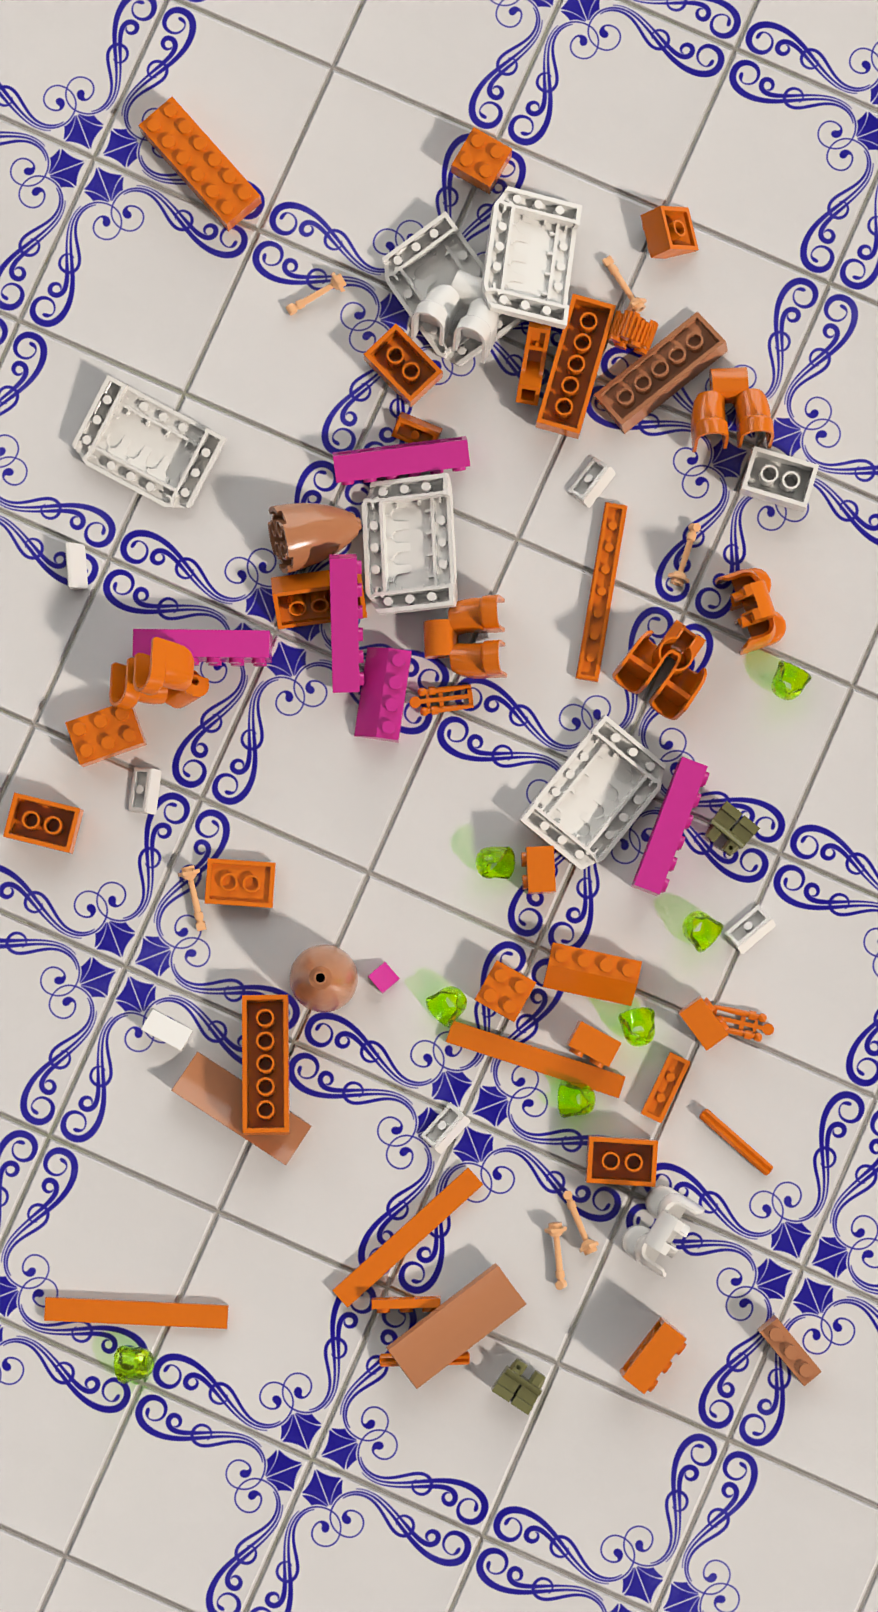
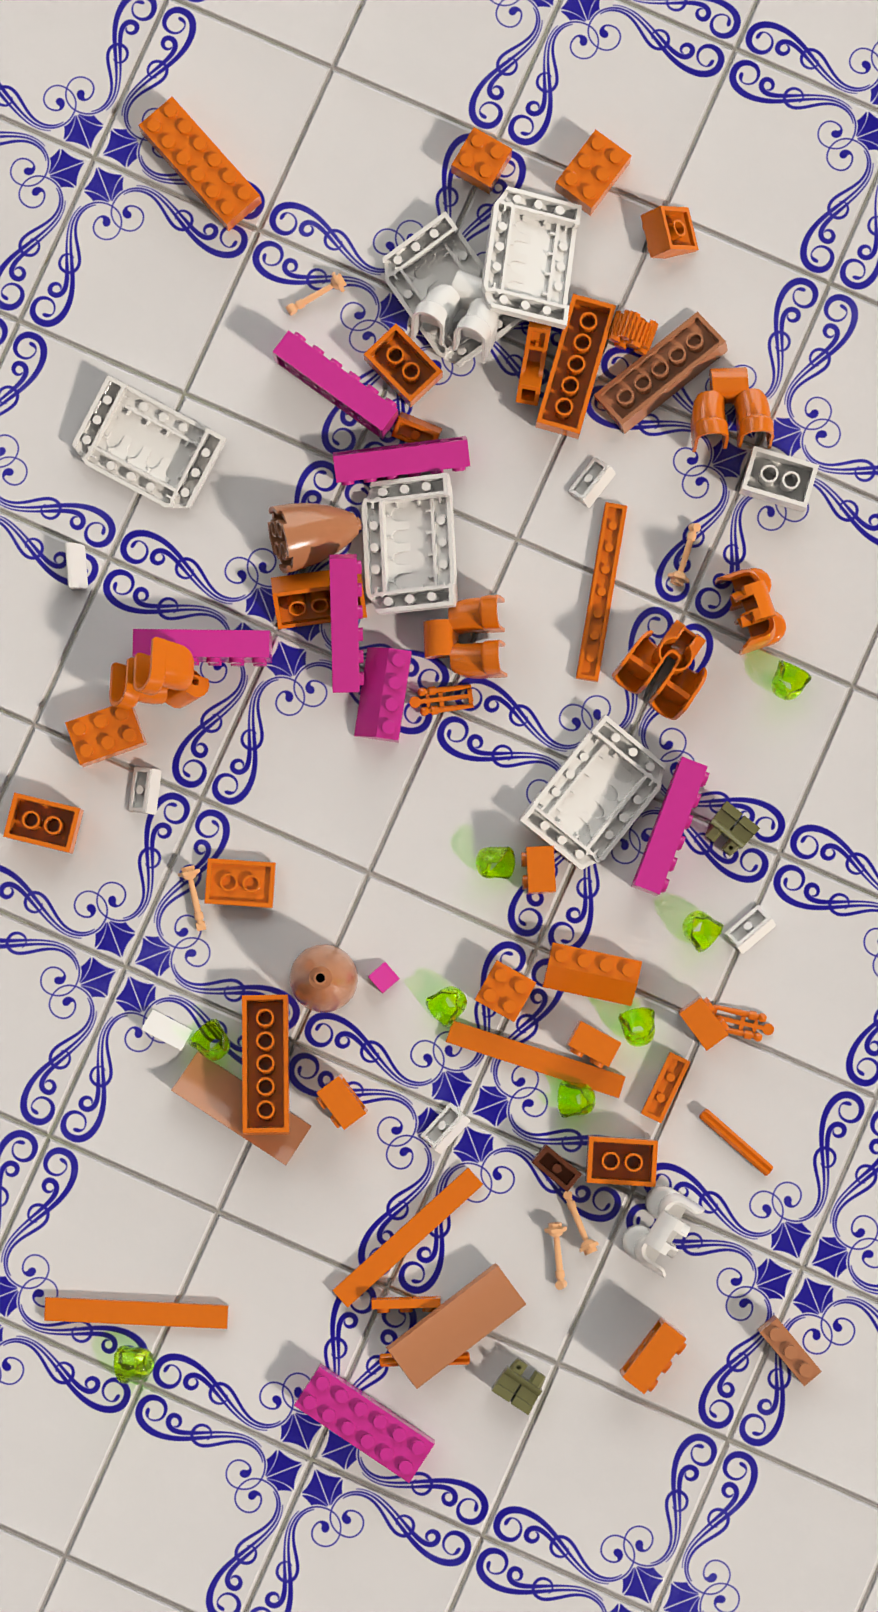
light nougat piece [602,255,647,313] -> none
none -> clear neon green hair [189,1019,230,1061]
none -> dark pink brick [273,330,398,440]
none -> dark pink brick [294,1363,435,1483]
none -> orange brick [316,1074,368,1130]
none -> copper brick [531,1144,582,1192]
none -> orange brick [555,129,632,216]

